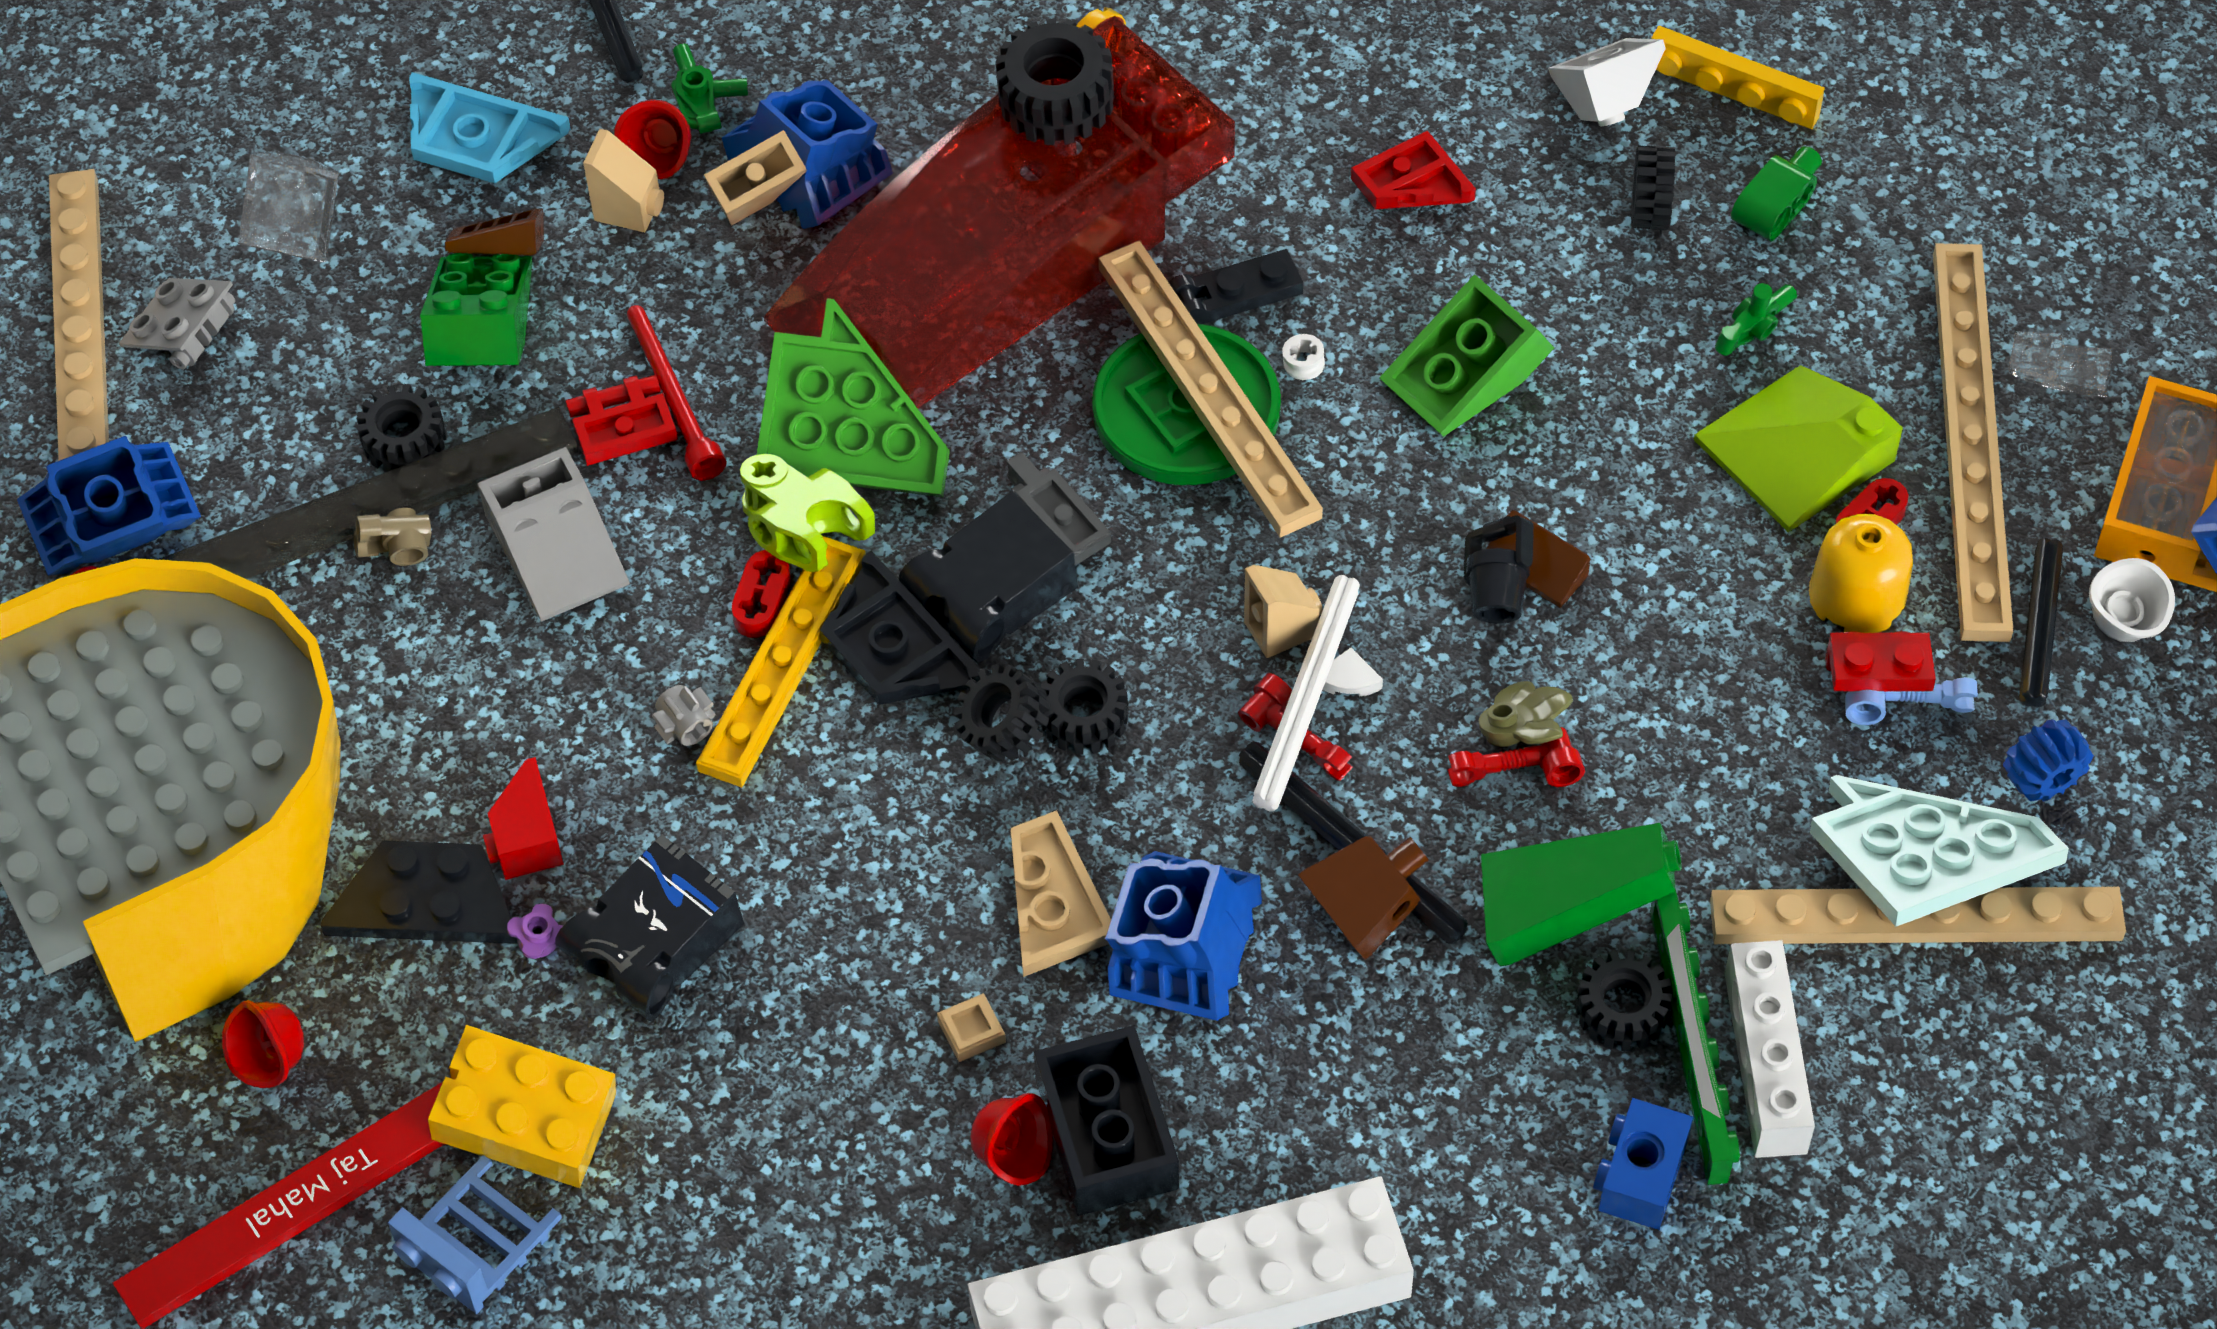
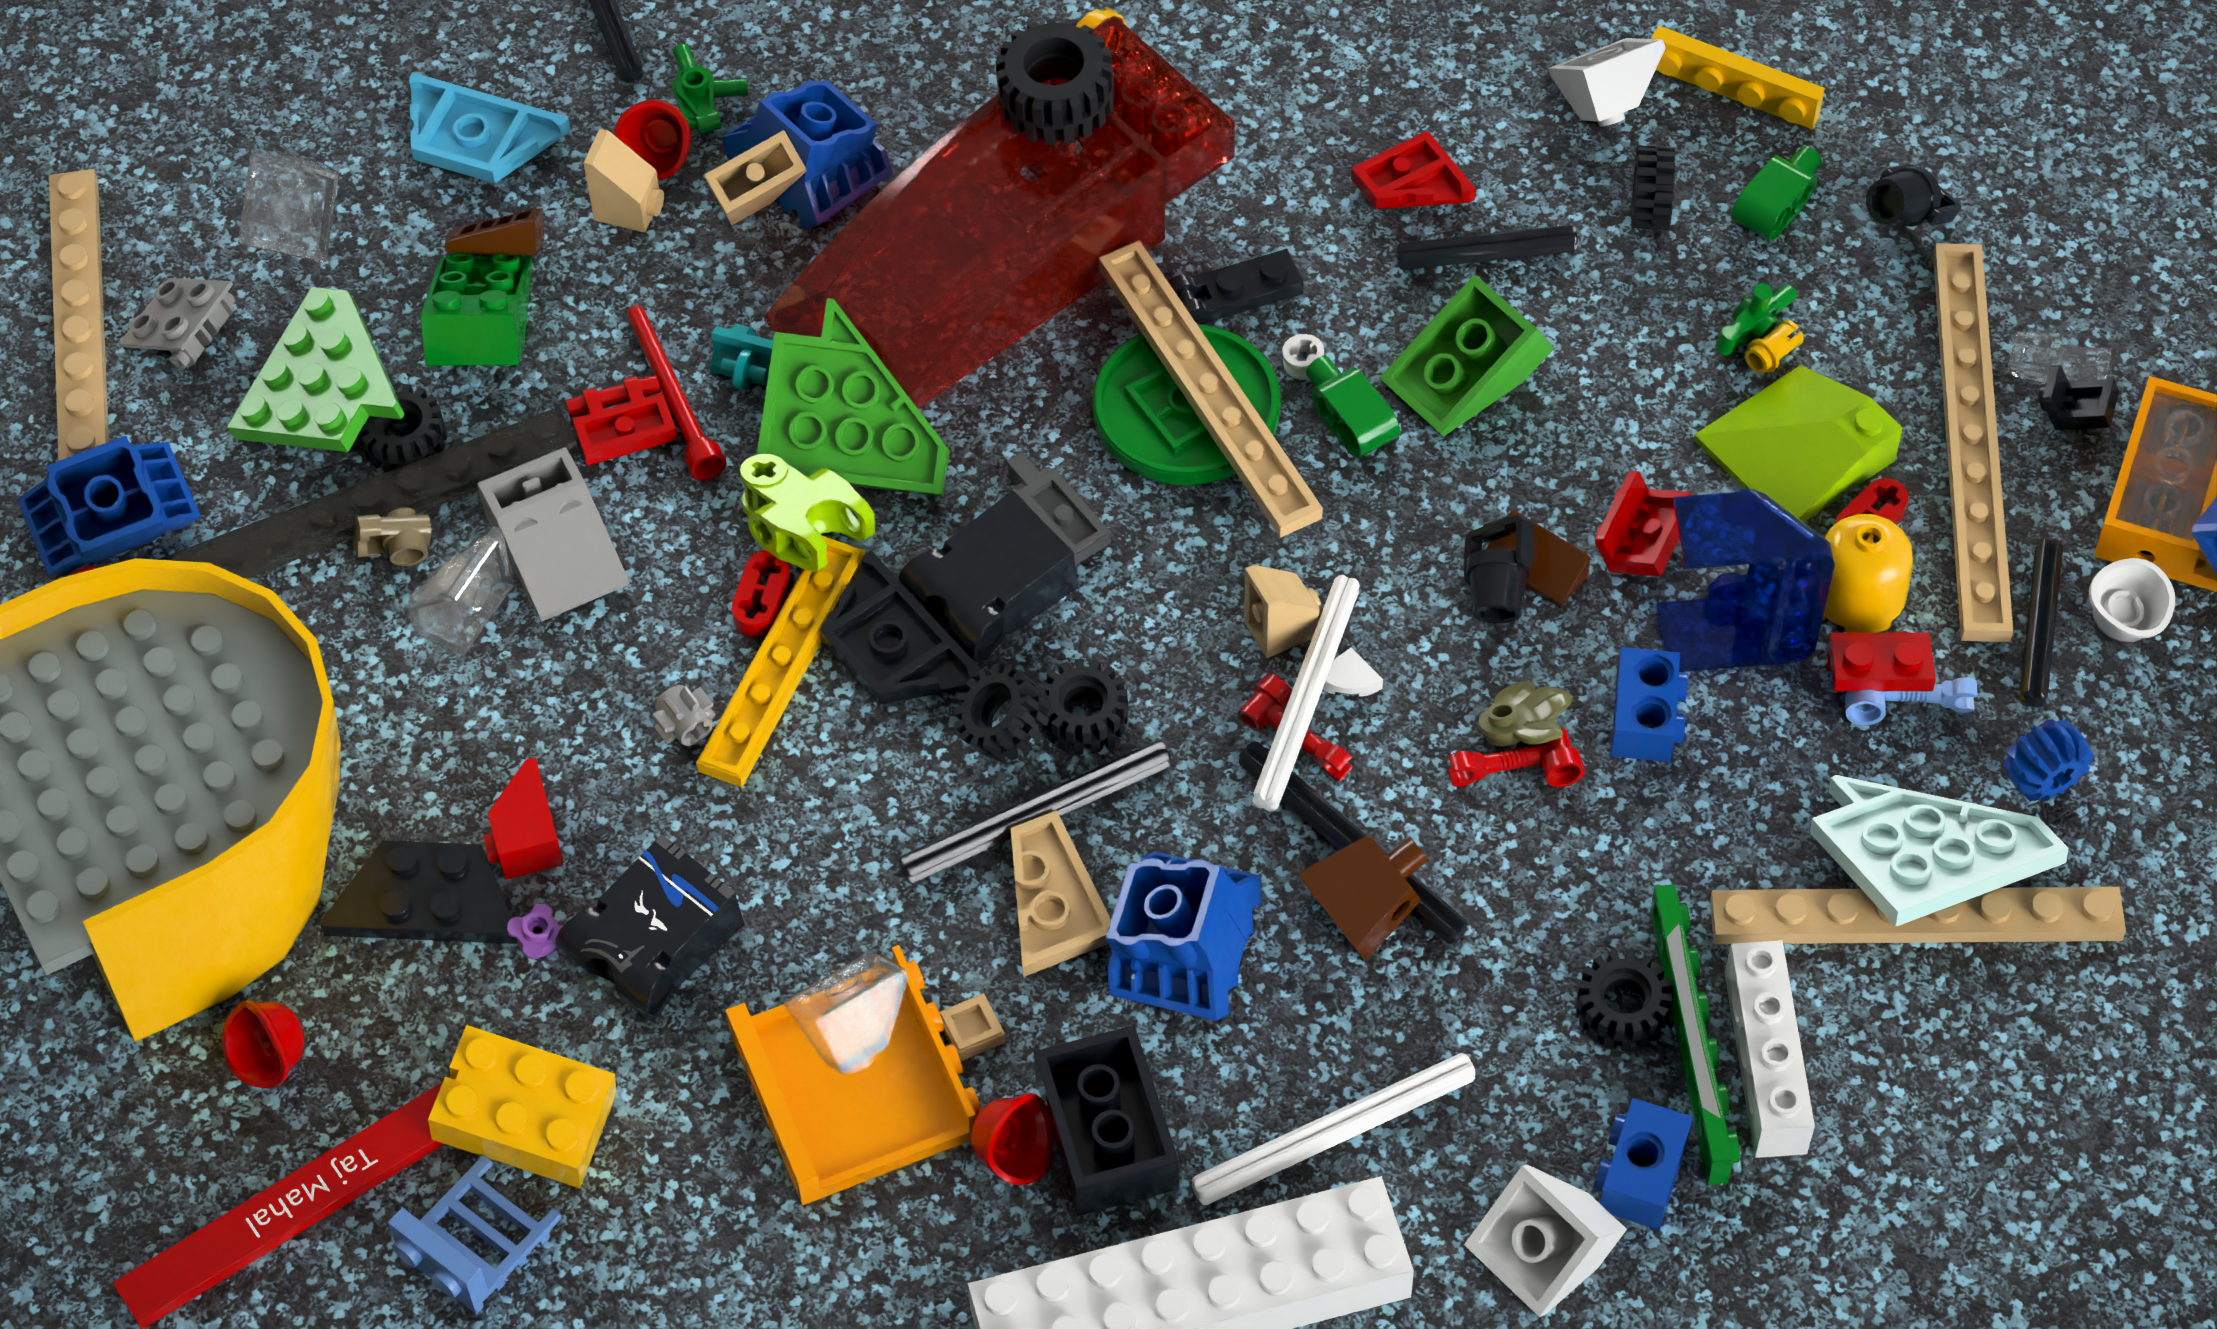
green slope [1481,823,1682,967] -> none
none -> wing [227,287,404,452]
none -> clear slope [407,526,515,656]
none -> teal hips [710,323,774,391]
none -> light orange panel [725,945,981,1206]
none -> clear slope [783,951,909,1074]
none -> axle [898,740,1171,883]
none -> white axle [1192,1053,1476,1205]
none -> green piece [1306,356,1400,458]
none -> black axle [1396,225,1578,270]
none -> white slope [1464,1164,1627,1317]
none -> red bracket [1595,471,1696,577]
none -> blue brick [1611,647,1688,762]
none -> clear blue windscreen [1656,489,1835,672]
none -> yellow pin [1745,320,1804,374]
none -> black piece [1866,164,1962,227]
none -> black bracket [2039,365,2119,430]

